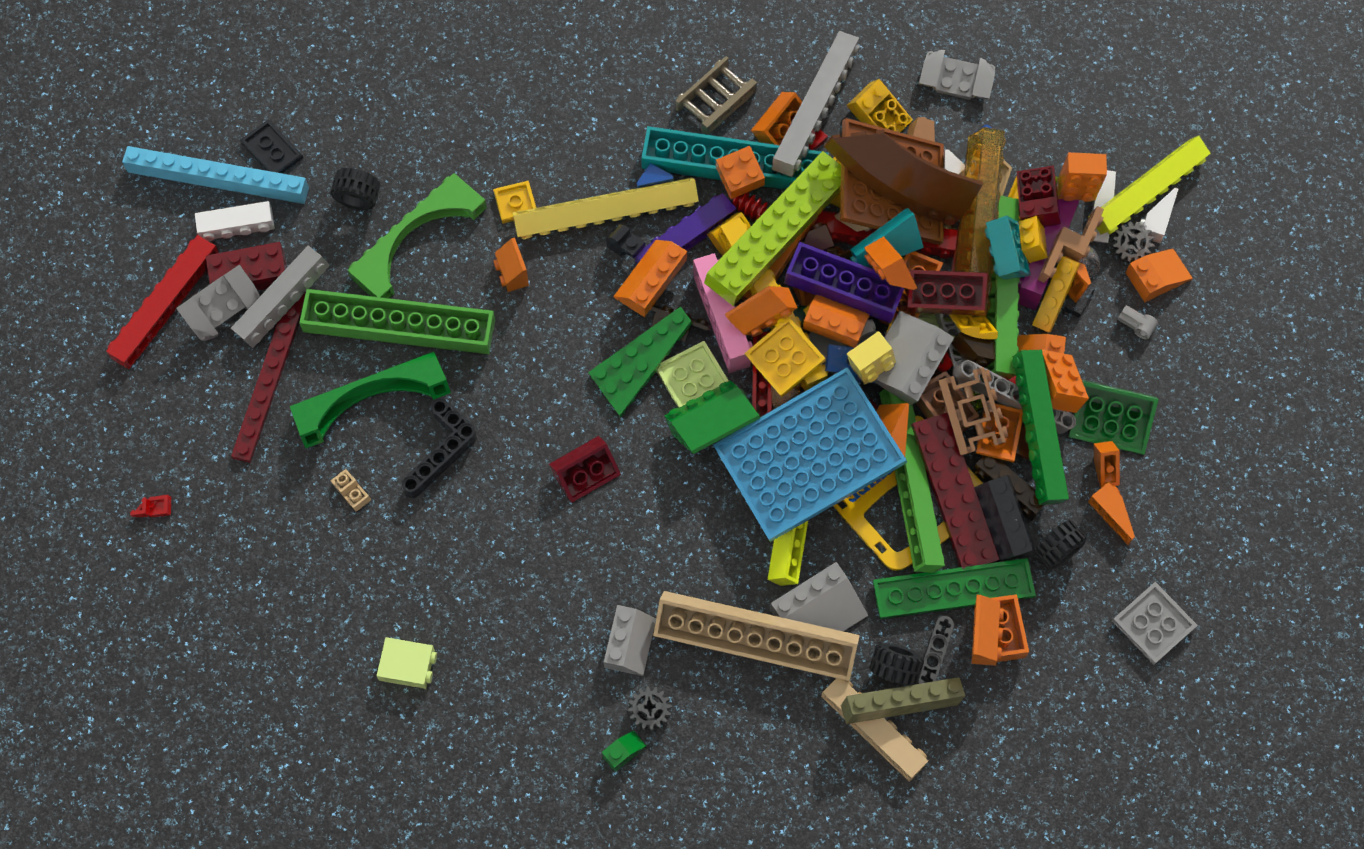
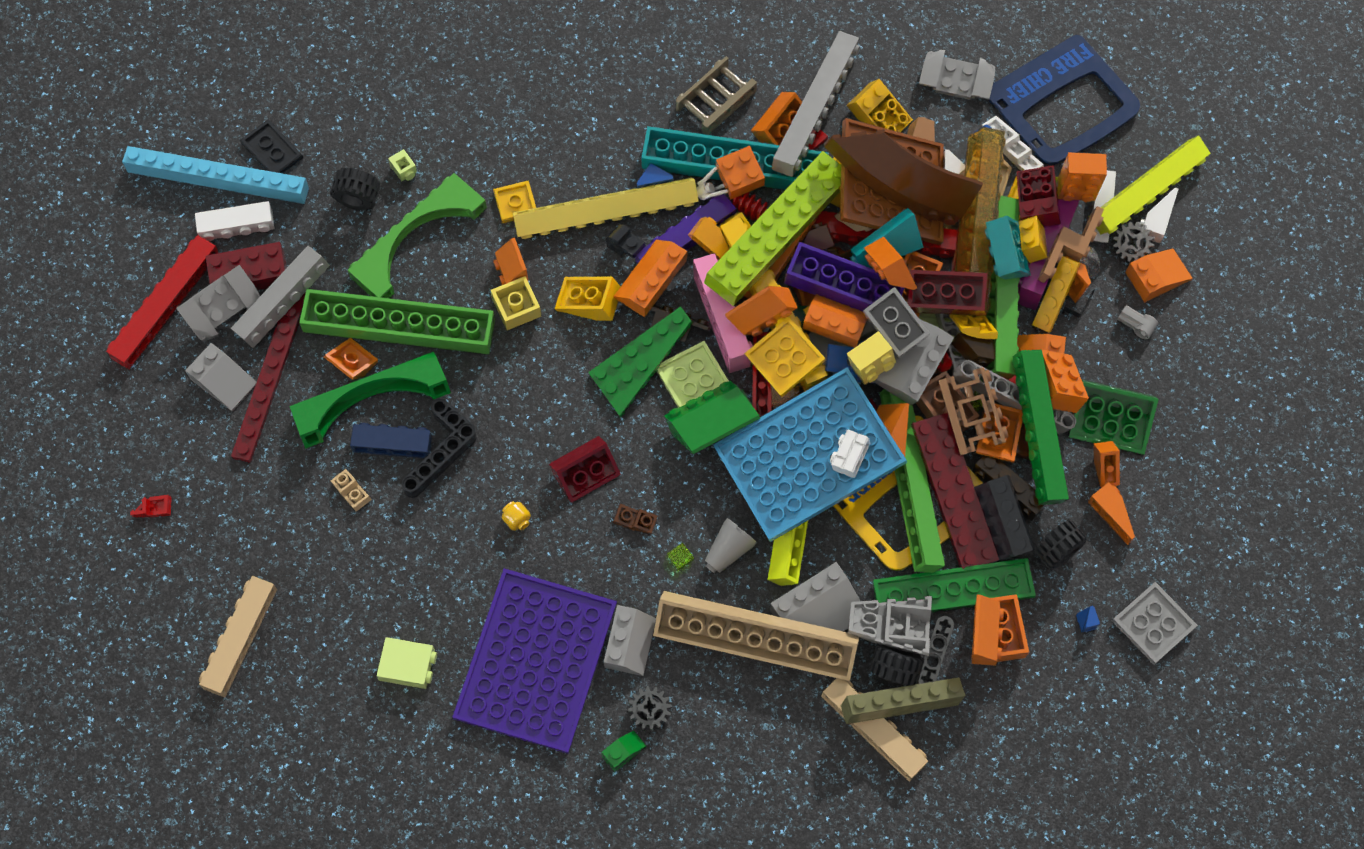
none -> light grey slope [185,343,257,412]
none -> tan brick [199,576,277,698]
none -> orange slope [324,338,378,380]
none -> dark blue brick [350,423,432,458]
none -> yellowish green brick [388,149,417,181]
none -> dark purple plate [452,568,617,754]
none -> light yellow brick [491,276,541,330]
none -> yellow head [502,501,531,531]
none -> yellow slope [554,277,621,321]
none -> reddish brown slope [612,504,658,534]
none -> clear neon green tile [667,543,694,571]
none -> light orange slope [688,217,729,260]
none -> white plant [696,167,728,200]
none -> light grey cone [705,518,757,573]
none -> white brick [830,430,870,478]
none -> light grey wedge [848,596,932,656]
none -> light grey brick [863,287,930,359]
none -> white slope [982,116,1044,171]
none -> dark blue door [989,35,1140,165]
none -> blue slope [1076,606,1100,633]

